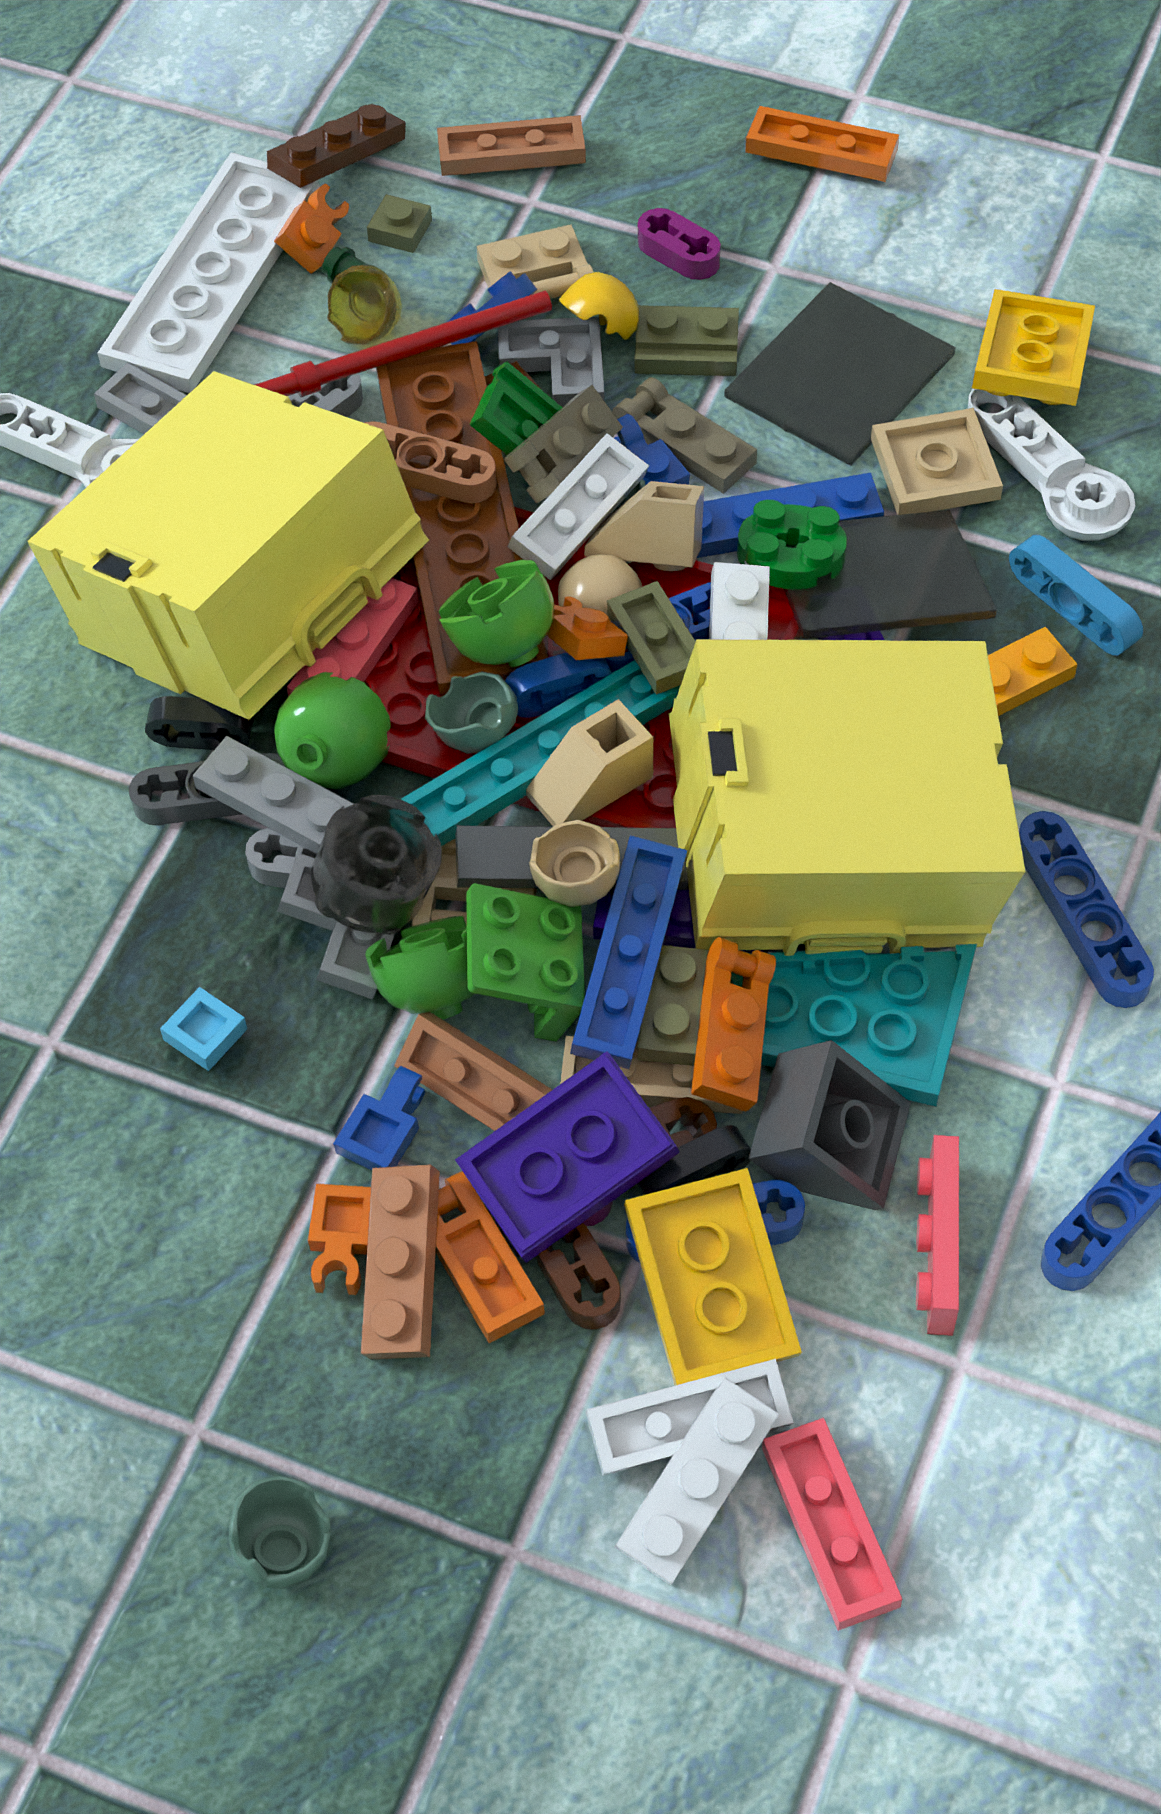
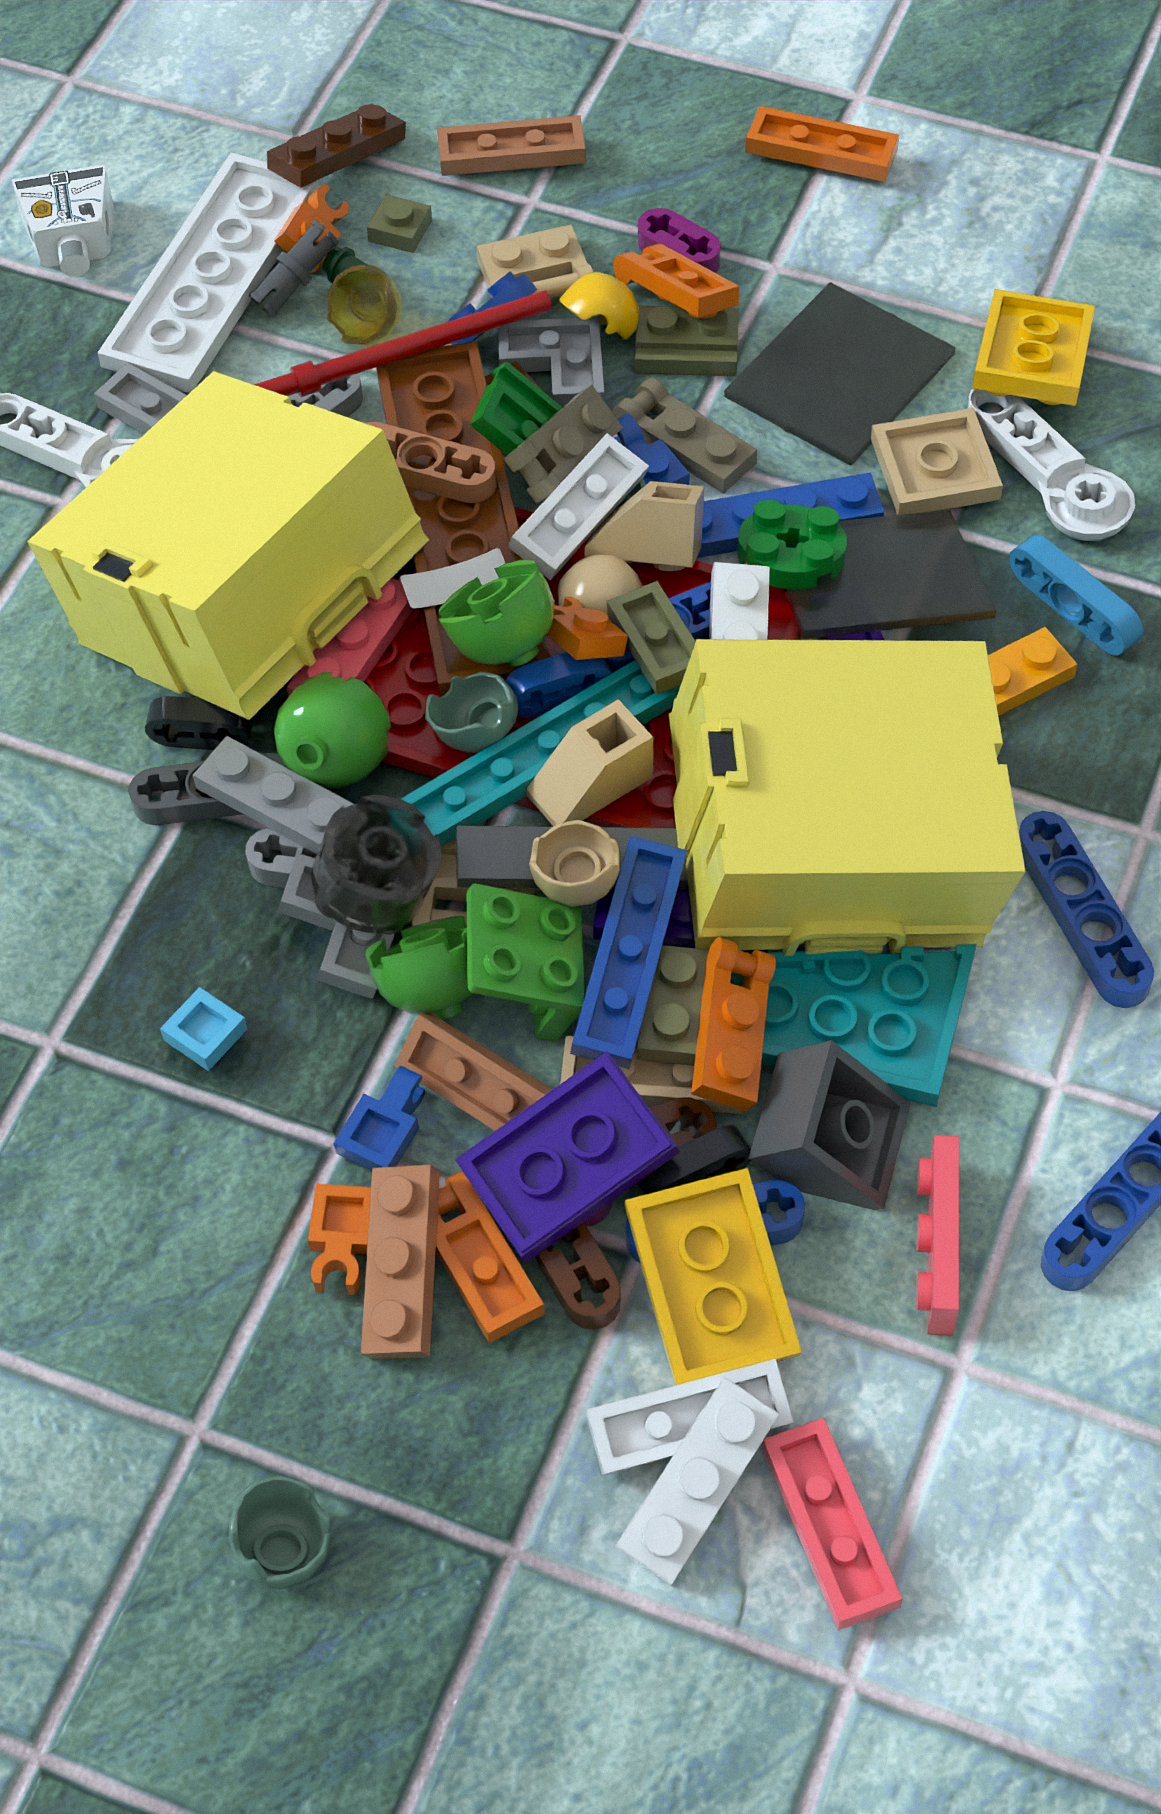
none -> white torso [12,164,114,277]
none -> dark grey pin [249,220,339,318]
none -> white sticker [400,548,506,609]
none -> orange plate [613,244,739,319]

